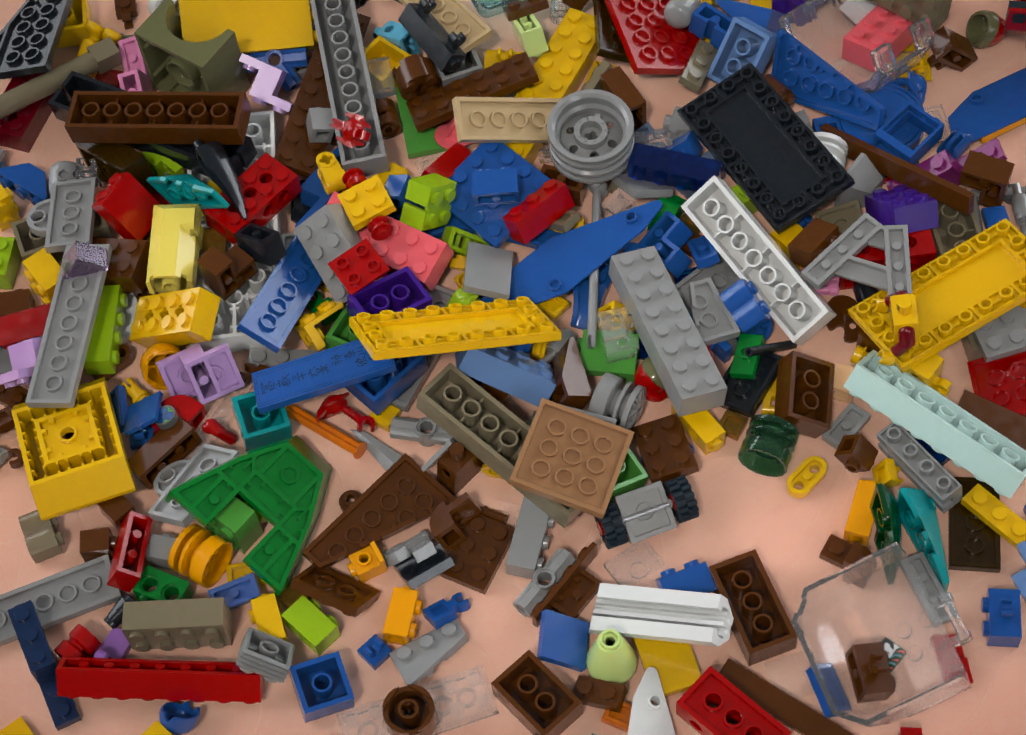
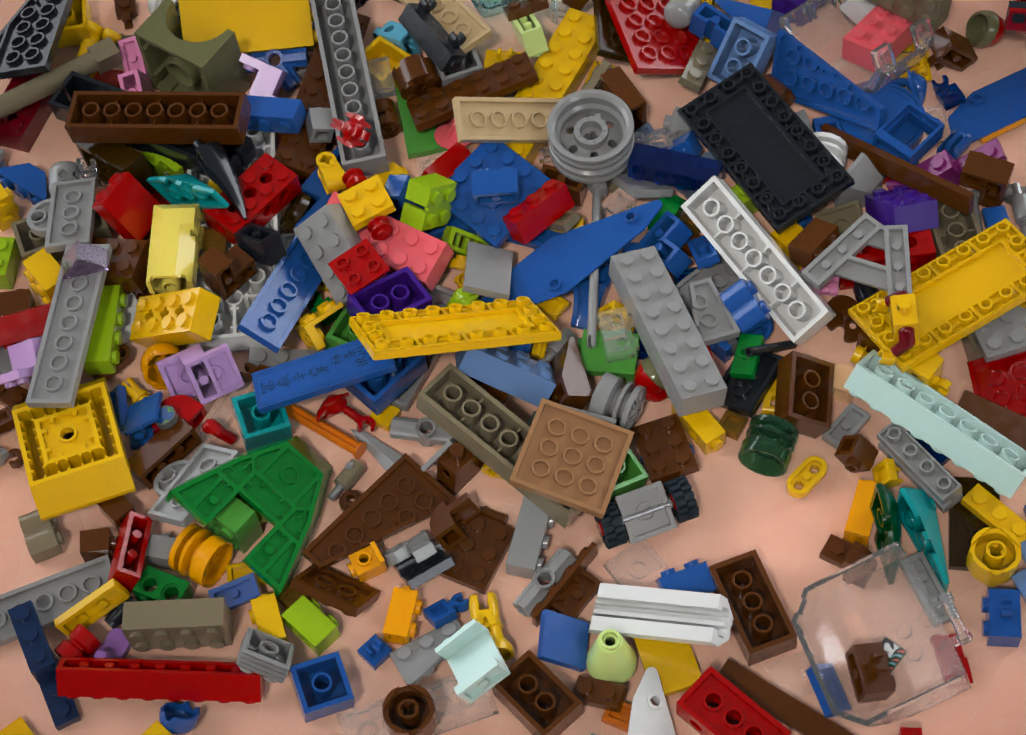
none -> yellow plate [54,578,130,637]
none -> blue brick [246,95,307,134]
none -> dark brown tile [279,192,311,233]
none -> dark tan piece [327,459,365,502]
none -> light aqua panel [434,619,511,704]
none -> yellow piece [468,592,515,661]
none -> clear blue plate [932,75,966,111]
none -> yellow brick [966,527,1022,587]

